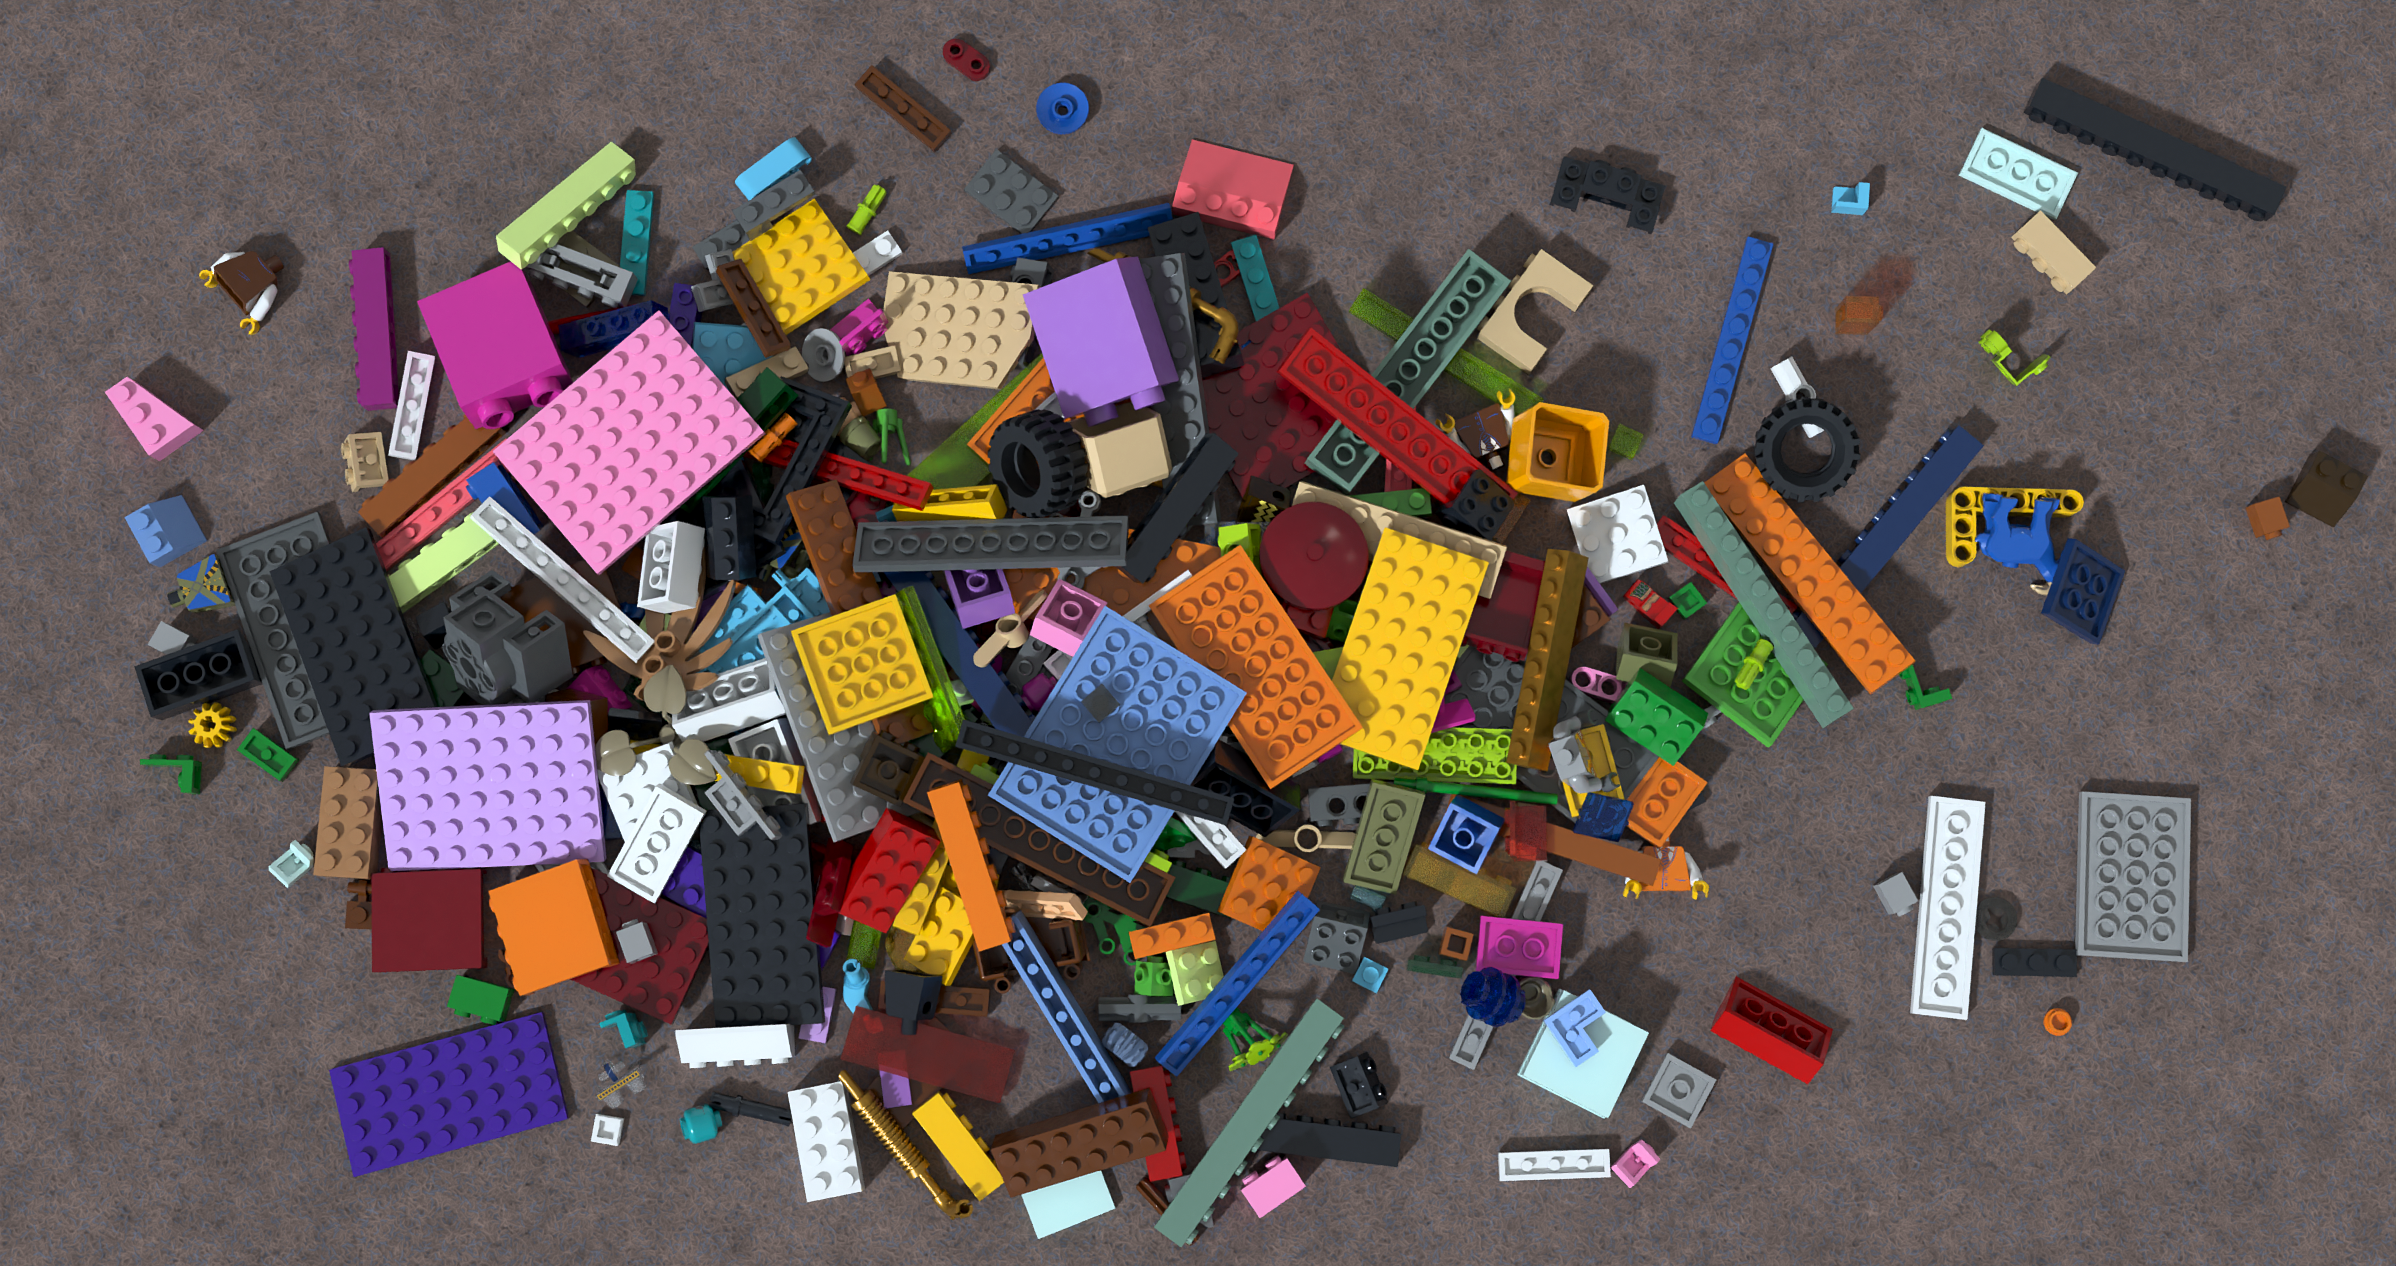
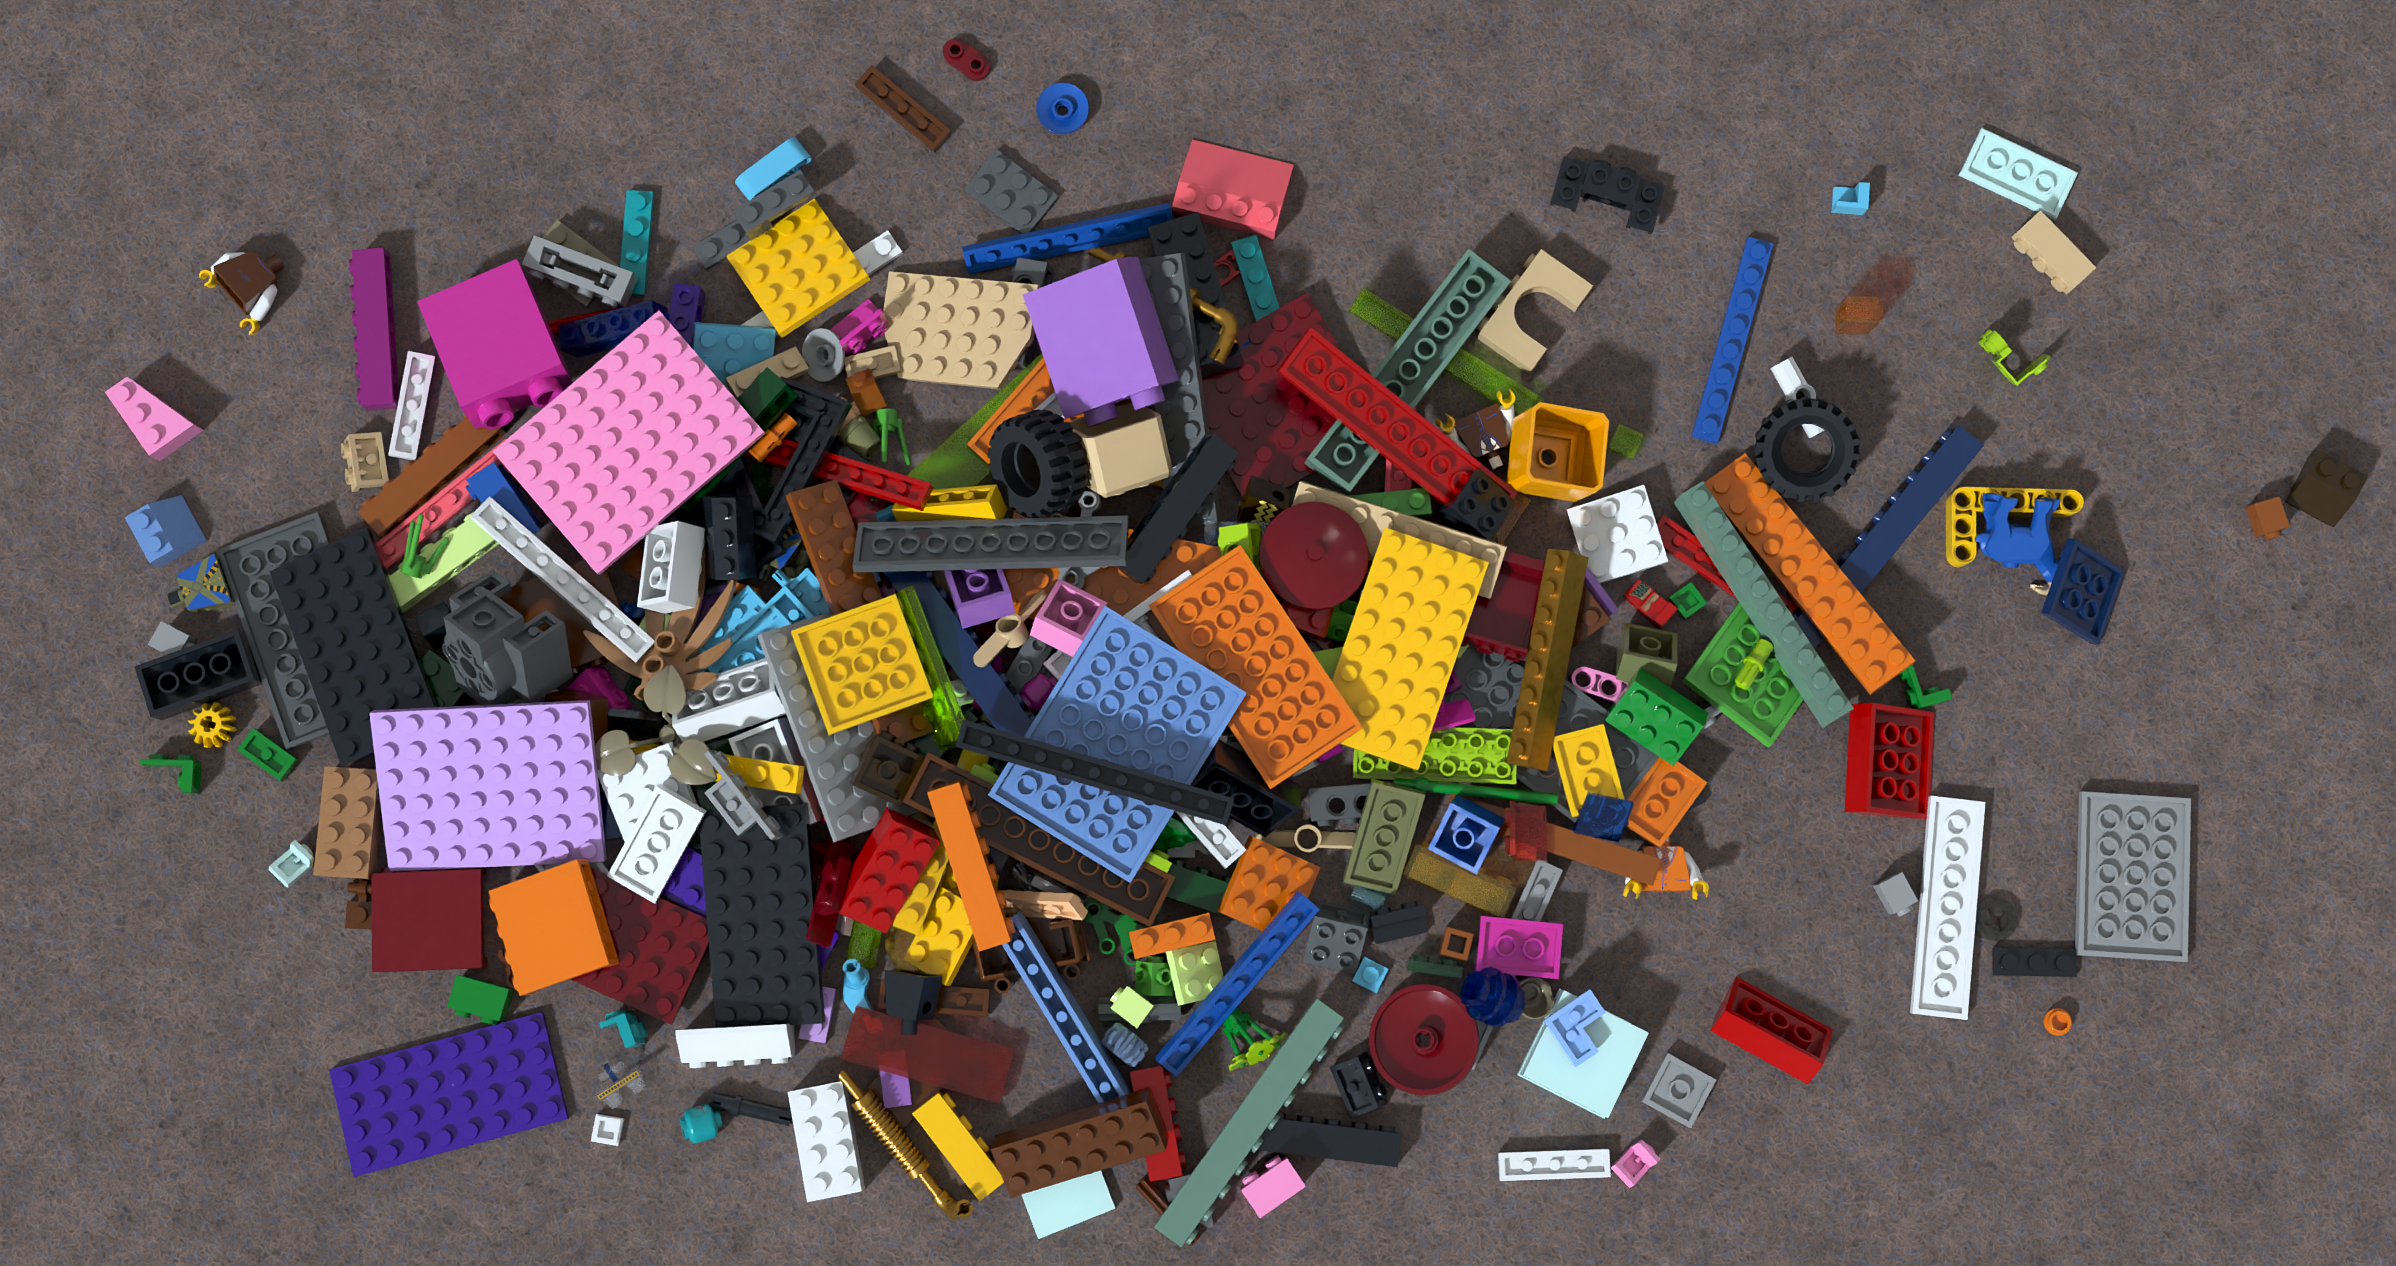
yellowish green brick [496,142,636,270] -> none
light grey brick [616,919,658,964] -> none
light grey tile [691,249,735,312] -> none
reddish brown plate [716,259,791,358] -> none
lime axle [846,185,887,236] -> none
clear smoke plate [1081,684,1120,723] -> none
light grey torso [1548,708,1620,794] -> none
black brick [2023,78,2286,222] -> none
none -> bright green plant [400,514,449,579]
none -> yellowish green brick [1110,986,1154,1028]
none -> dark red dish [1369,984,1480,1096]
none -> red slope [1844,703,1934,820]

